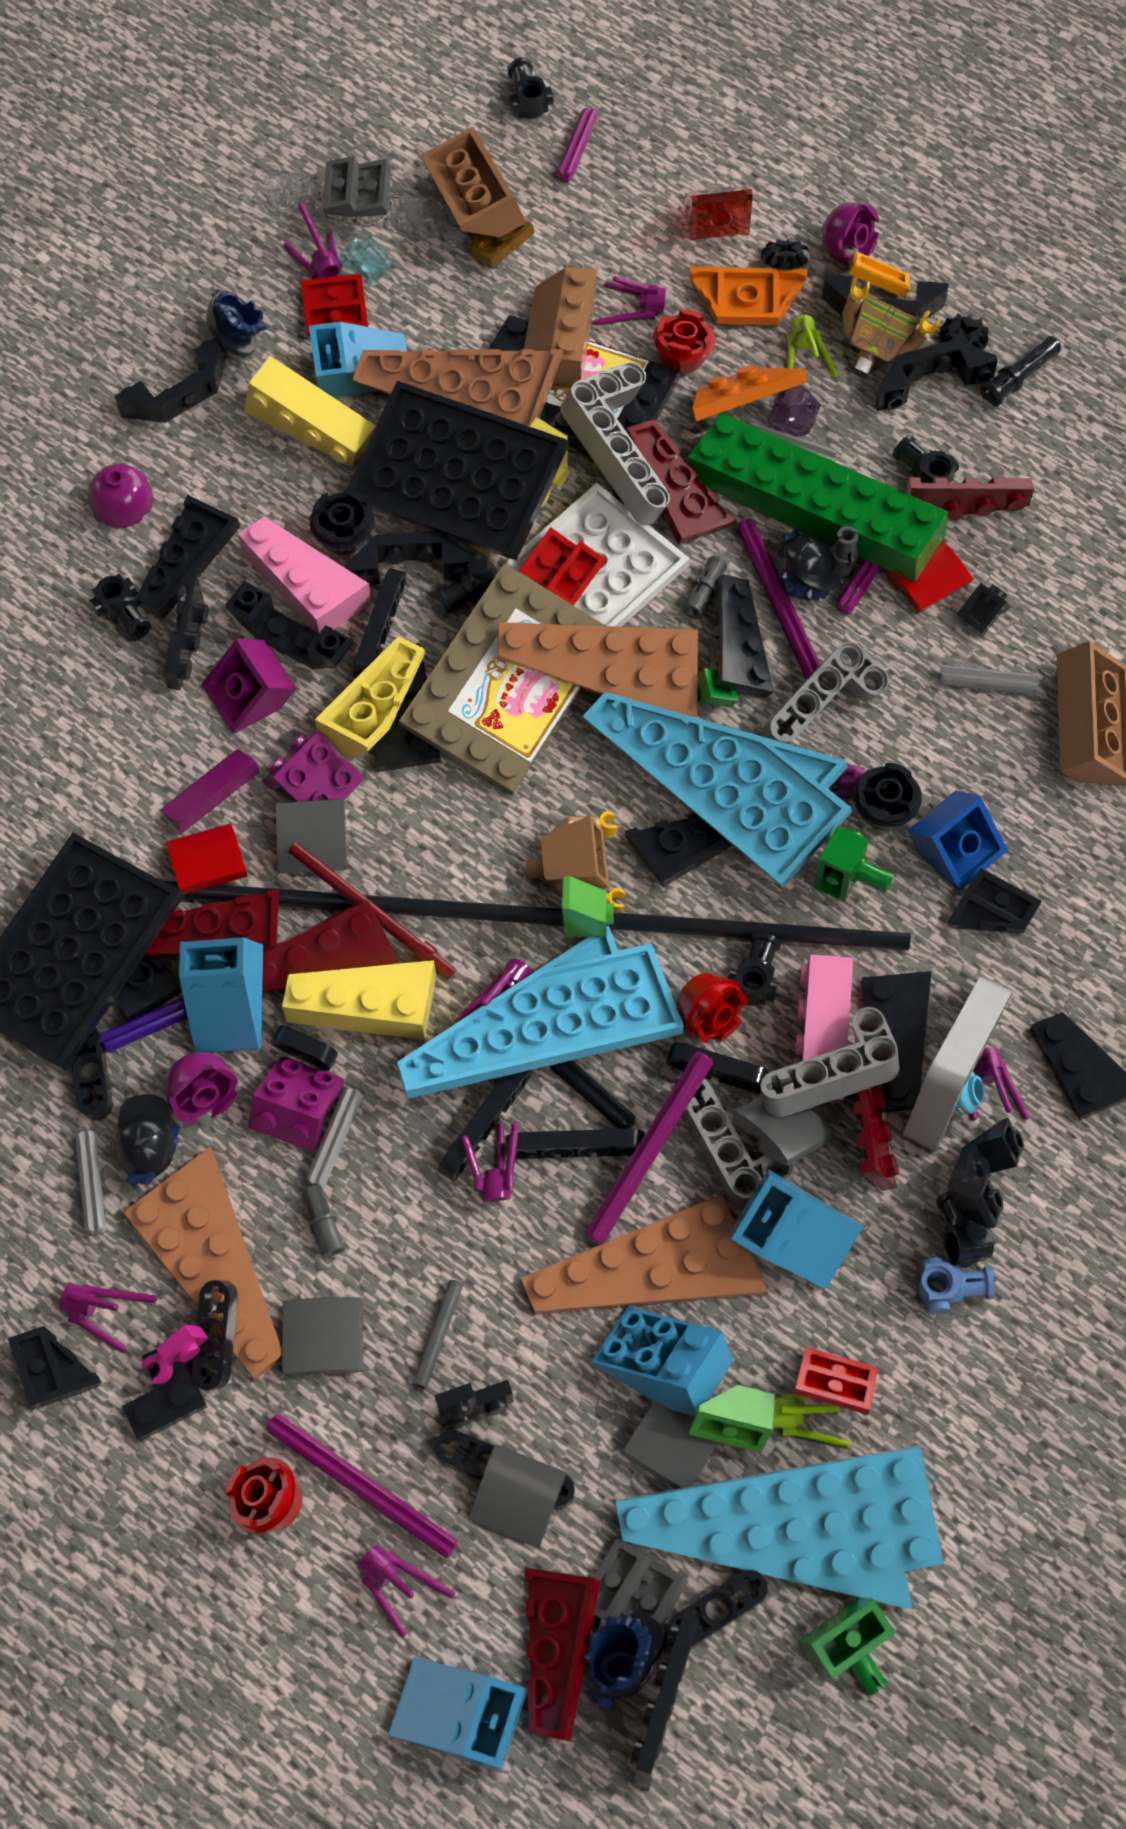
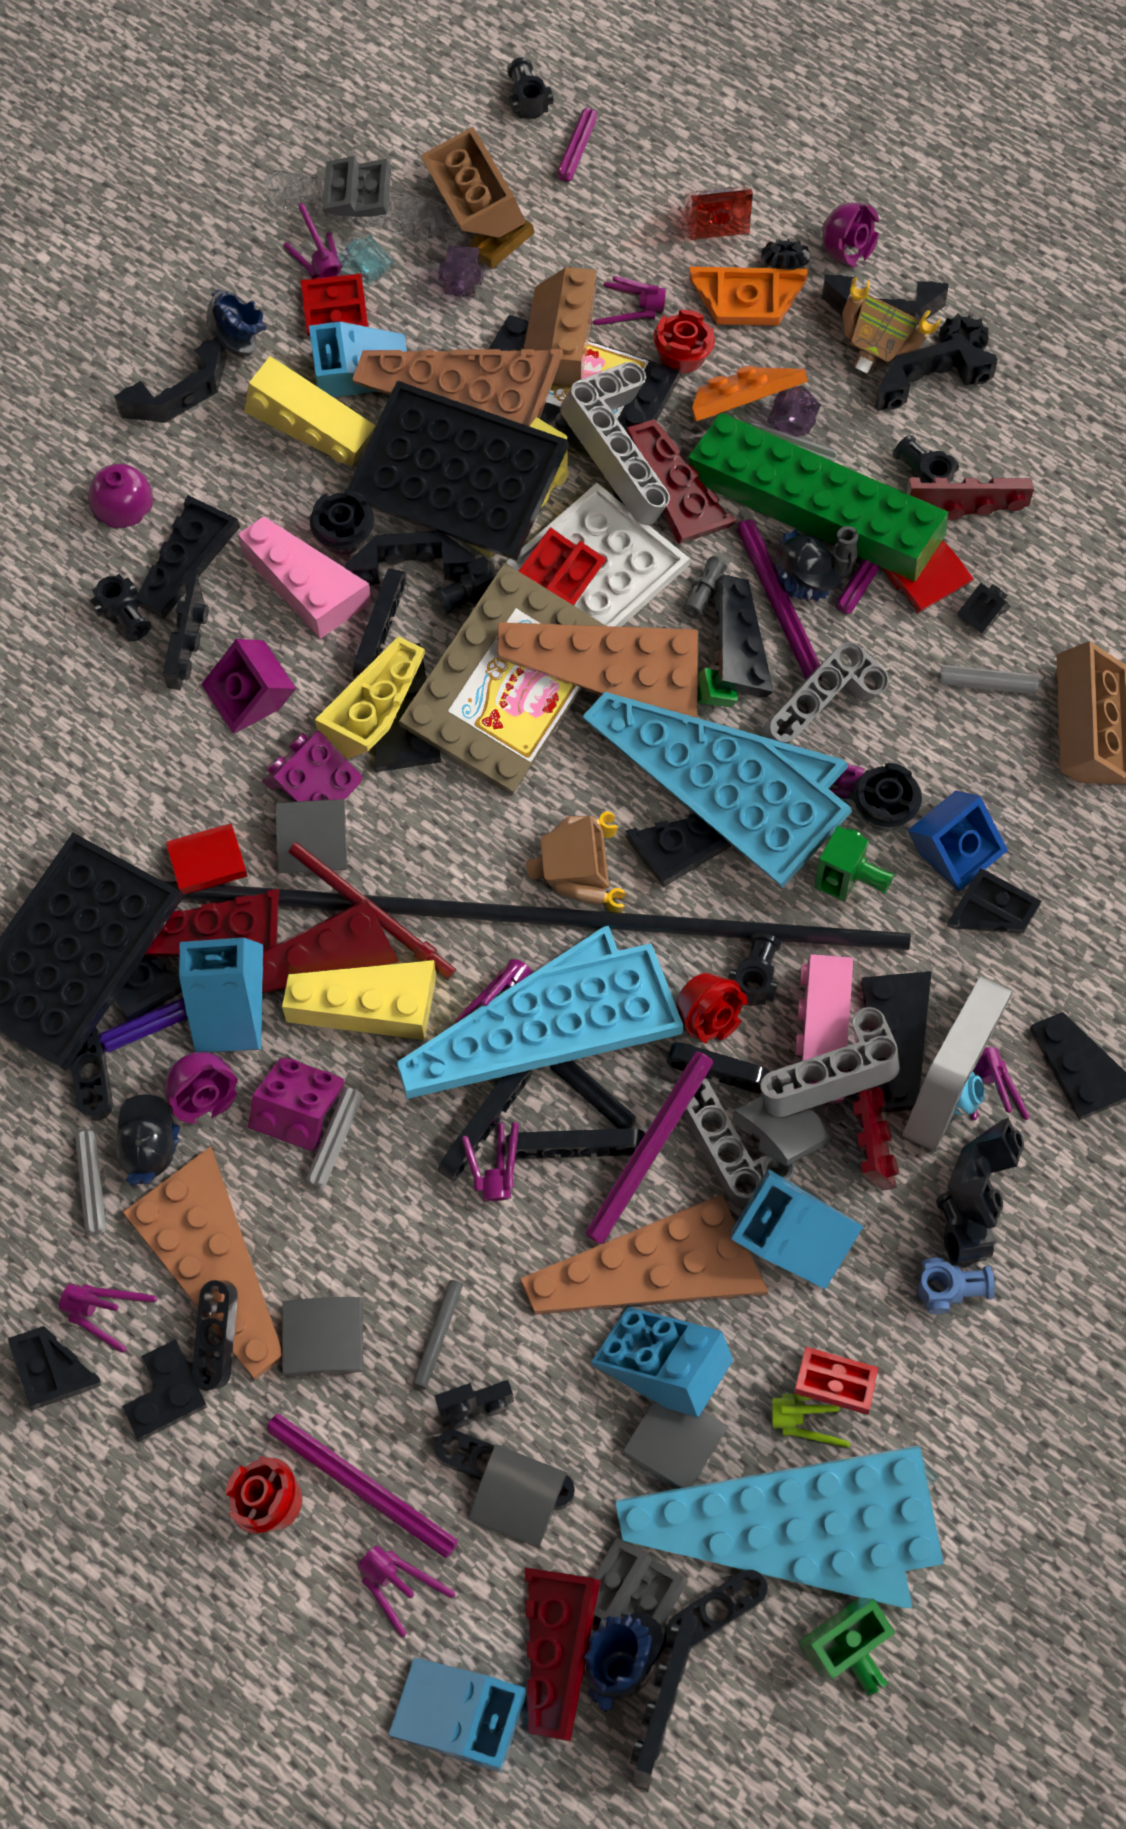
dark pink plate [141,1325,208,1385] -> none
magenta slope [160,749,259,834] -> none
black slope [225,581,354,670] -> none
black beam [271,1025,338,1071] -> none
dark grey axle [302,1185,345,1258] -> none
bright green slope [562,876,614,937] -> none
bright green slope [688,1385,775,1453] -> none
lime plant [786,315,838,378] -> none
light orange tile [849,252,910,298] -> none
black pin [980,336,1061,407] -> none
none -> clear purple brick [439,245,484,297]

